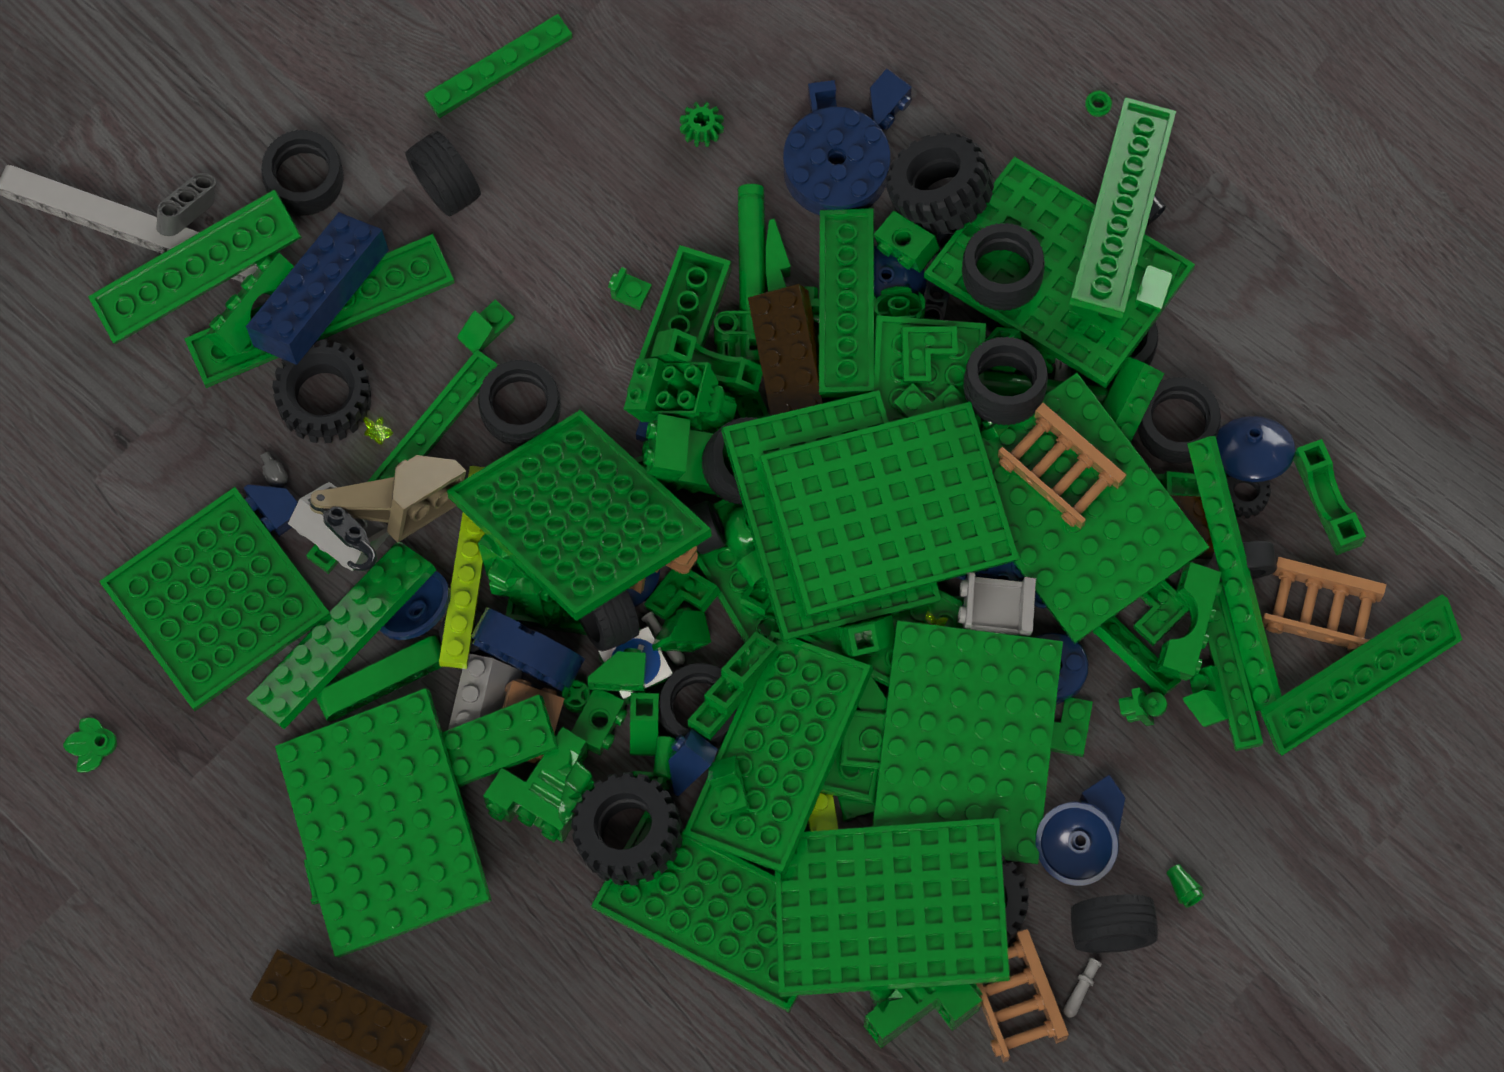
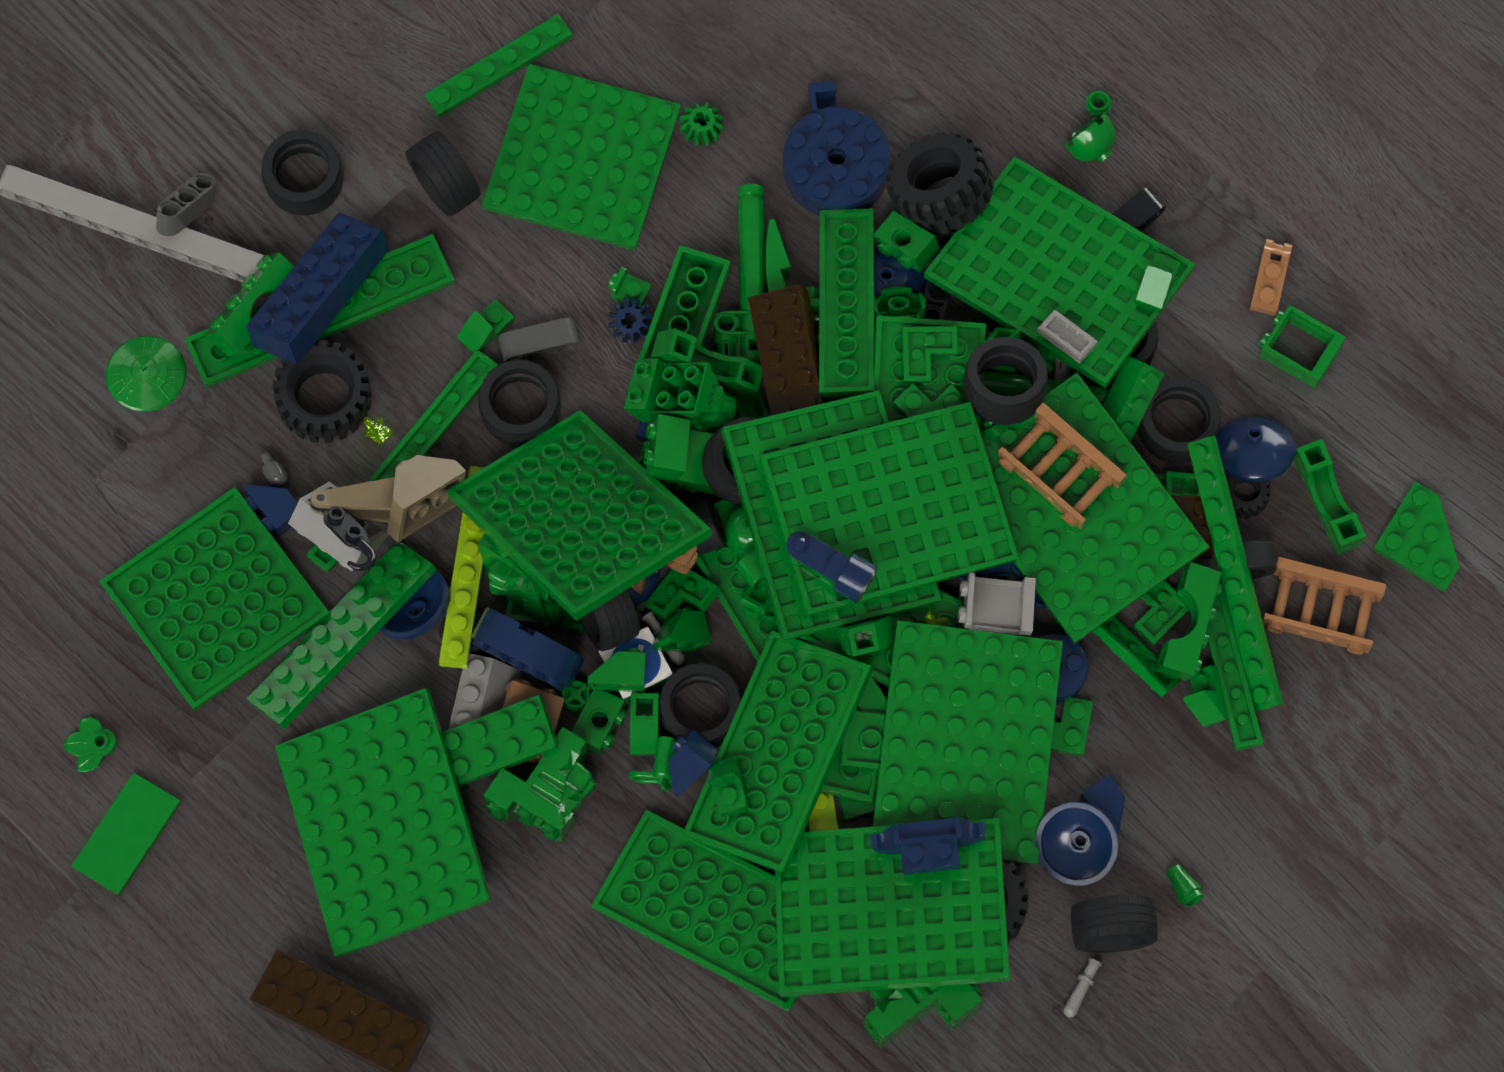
green plate [88,190,302,344] -> none
green piece [304,859,320,905] -> none
green beam [315,636,442,721] -> none
black tyre [571,772,683,886] -> none
green slope [688,631,778,740] -> none
dark blue slope [869,69,912,130] -> none
black tyre [962,223,1045,311] -> none
medium nougat fence [975,929,1069,1063] -> none
green plate [1069,97,1176,319] -> none
green hips [1119,687,1168,726] -> none
green plate [1260,594,1463,756] -> none
none -> green tile [71,772,181,897]
none -> green hat [105,336,187,412]
none -> green plate [482,64,681,251]
none -> dark grey beam [498,318,580,363]
none -> dark blue gear [608,298,654,343]
none -> dark blue piece [787,532,878,603]
none -> dark blue plate [870,817,985,875]
none -> light grey plate [1037,310,1098,364]
none -> green cylinder [1062,112,1117,163]
none -> medium nougat plate [1250,238,1292,316]
none -> green window [1259,305,1346,389]
none -> green plate [1373,481,1460,592]

